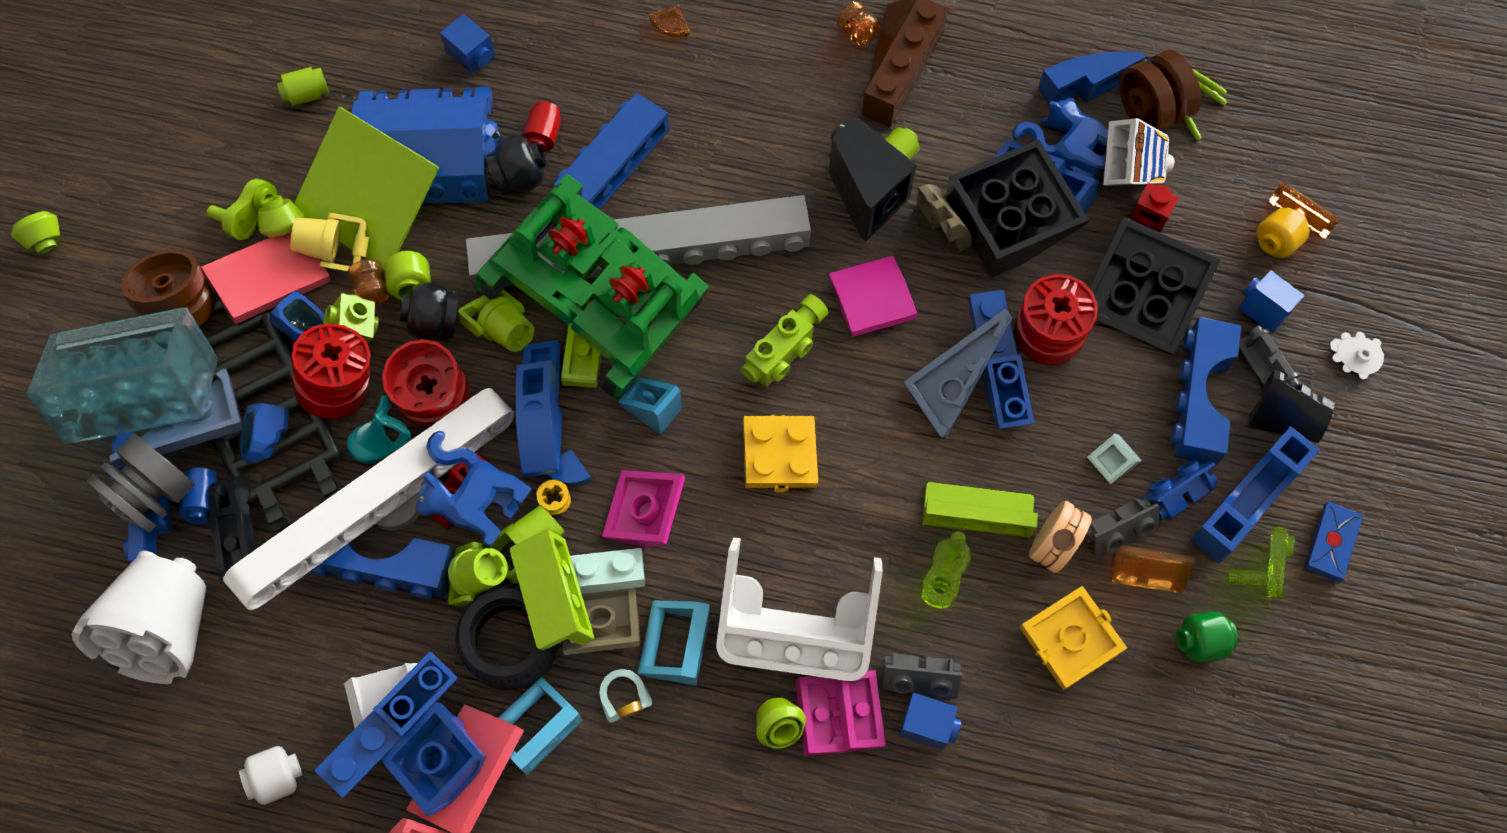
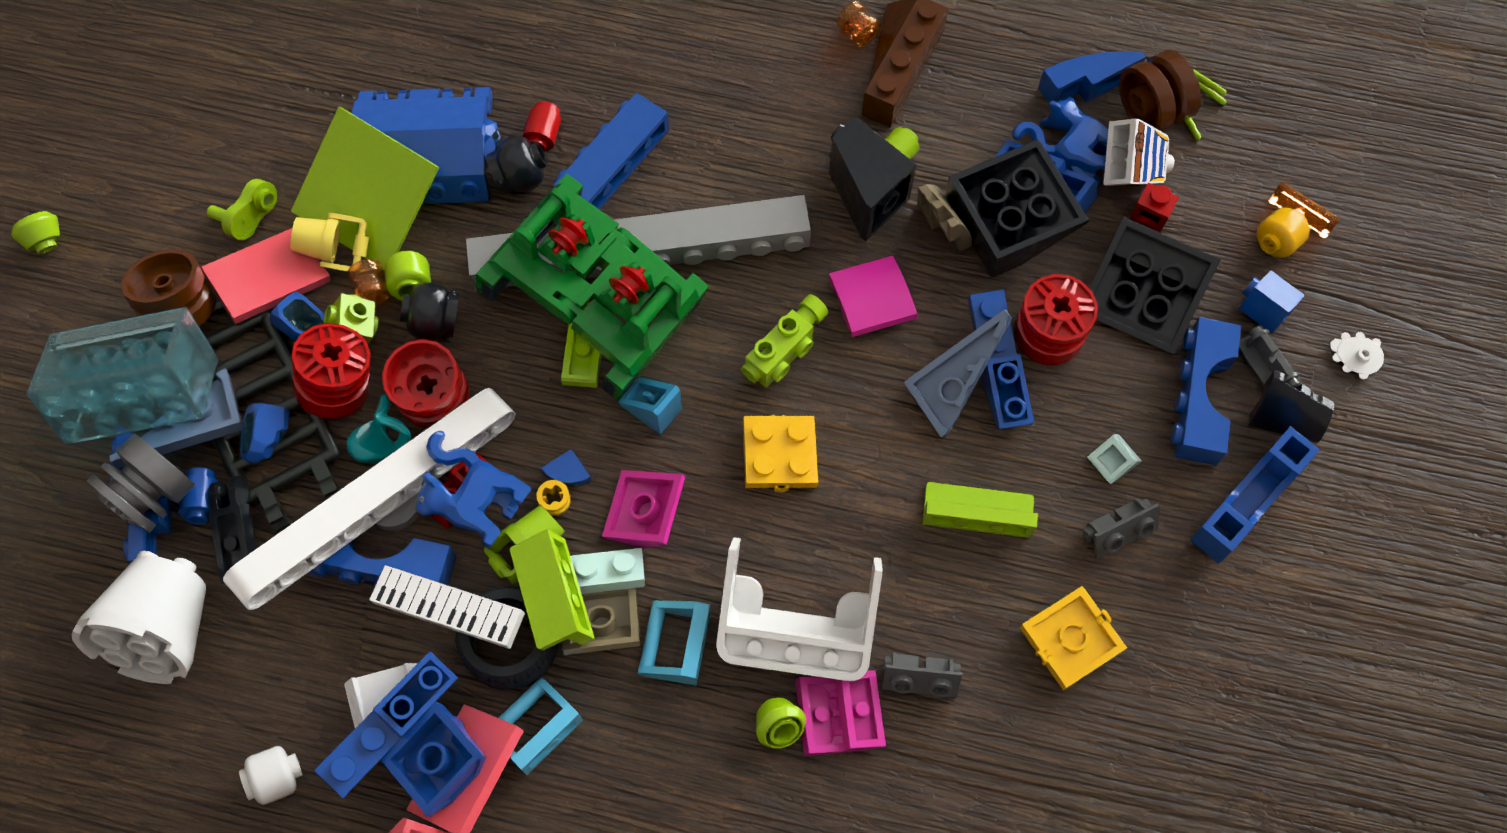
lime cone [258,195,304,238] -> none
lime brick [277,66,329,107] -> none
blue brick [440,14,495,74] -> none
lime piece [448,542,508,607] -> none
lime piece [458,290,535,352] -> none
blue slope [516,340,563,477] -> none
light aqua piece [599,669,652,723] -> none
clear orange tile [649,5,690,38] -> none
blue brick [899,693,961,750] -> none
clear neon green piece [921,531,971,608] -> none
light nougat head [1029,501,1092,573] -> none
clear orange slope [1110,546,1195,593] -> none
blue hinge [1140,460,1218,521] -> none
green head [1176,611,1238,663] -> none
clear neon green piece [1229,526,1295,599] -> none
blue tile [1304,501,1363,583] -> none
none -> white tile [369,565,525,649]

